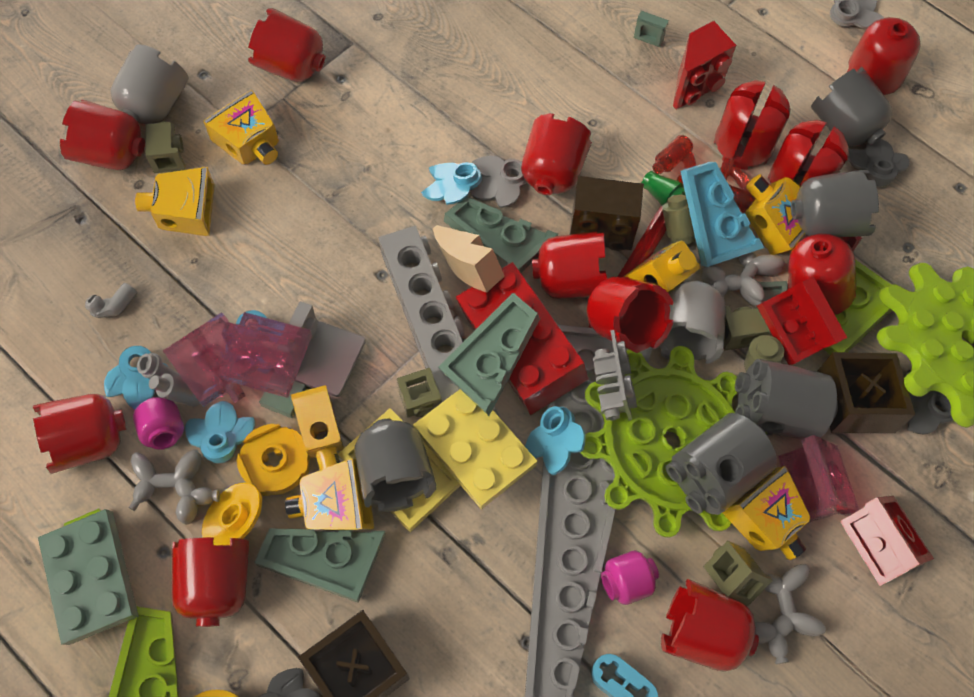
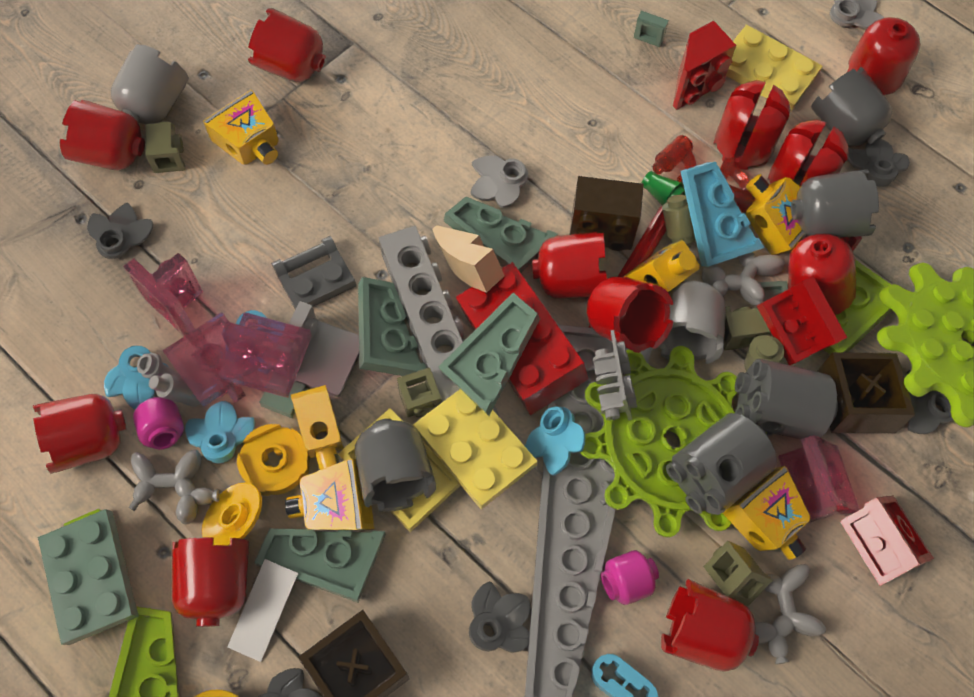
light grey arm [85,283,137,318] -> none
yellow torso [135,167,215,236] -> none
medium azure plate [421,162,482,205] -> none
red cylinder [521,113,592,195] -> none
none -> dark grey plate [87,203,153,259]
none -> clear pink bracket [123,253,203,338]
none -> white sticker [228,559,298,662]
none -> dark grey plate [271,236,356,310]
none -> sand green wing [358,277,426,376]
none -> dark grey plate [469,581,530,653]
none -> light yellow plate [726,24,823,112]

